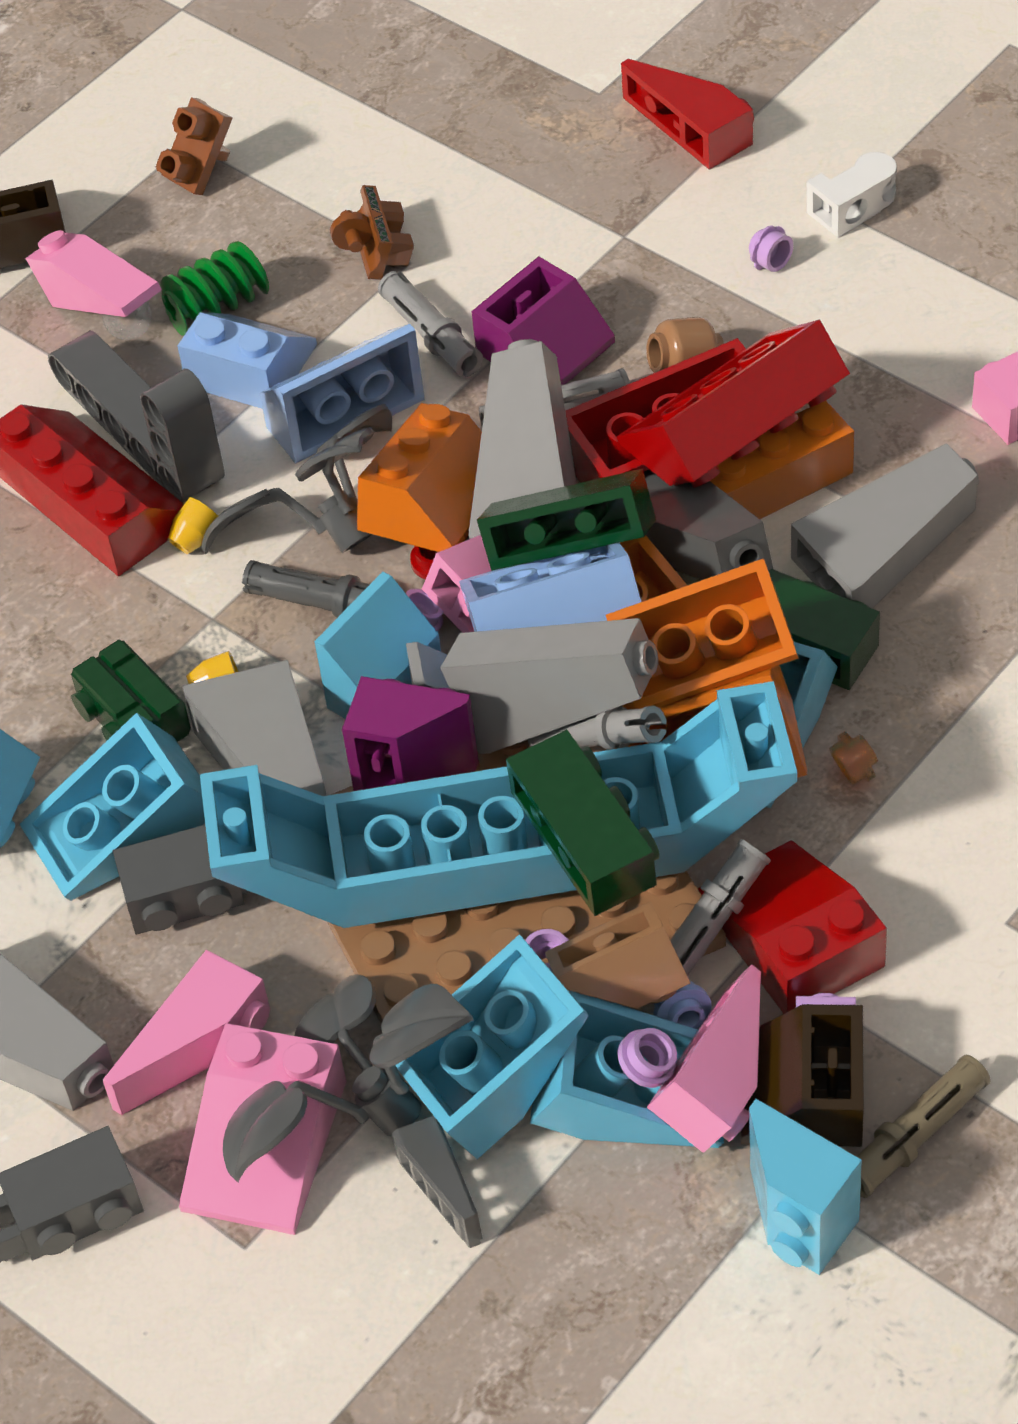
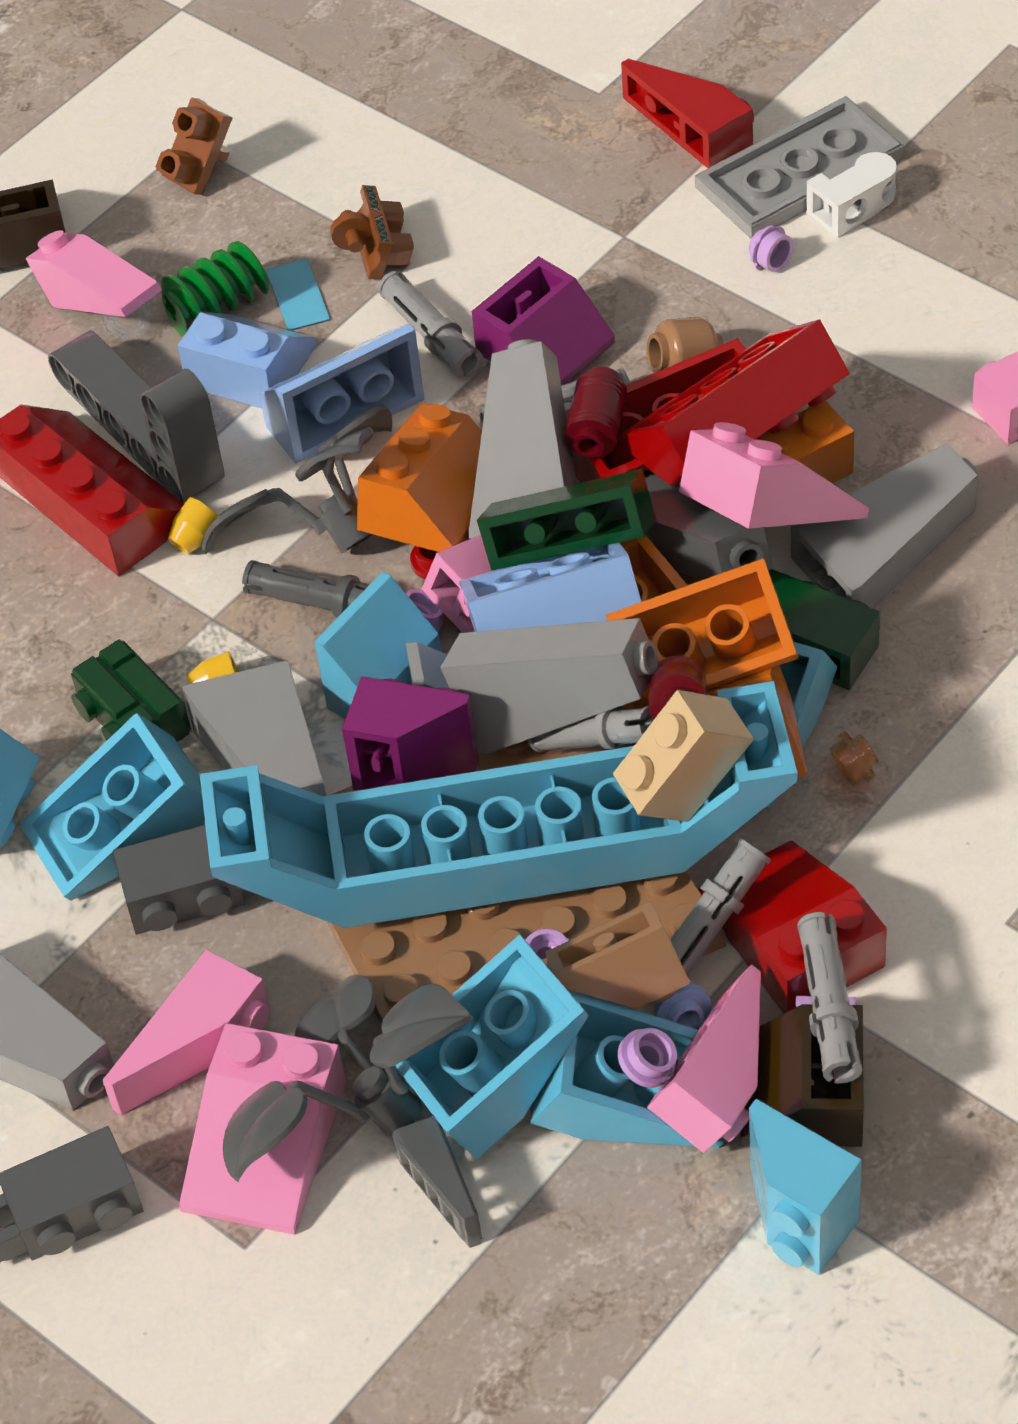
dark green brick [506,729,660,916] -> none
dark tan pin [857,1054,991,1198] -> none
none -> medium azure sticker [266,259,330,330]
none -> dark red head [564,366,627,458]
none -> tan brick [613,690,754,822]
none -> dark red head [649,655,707,719]
none -> bright pink slope [679,422,869,529]
none -> light grey tile [695,96,904,239]
none -> light grey pin [798,912,862,1084]

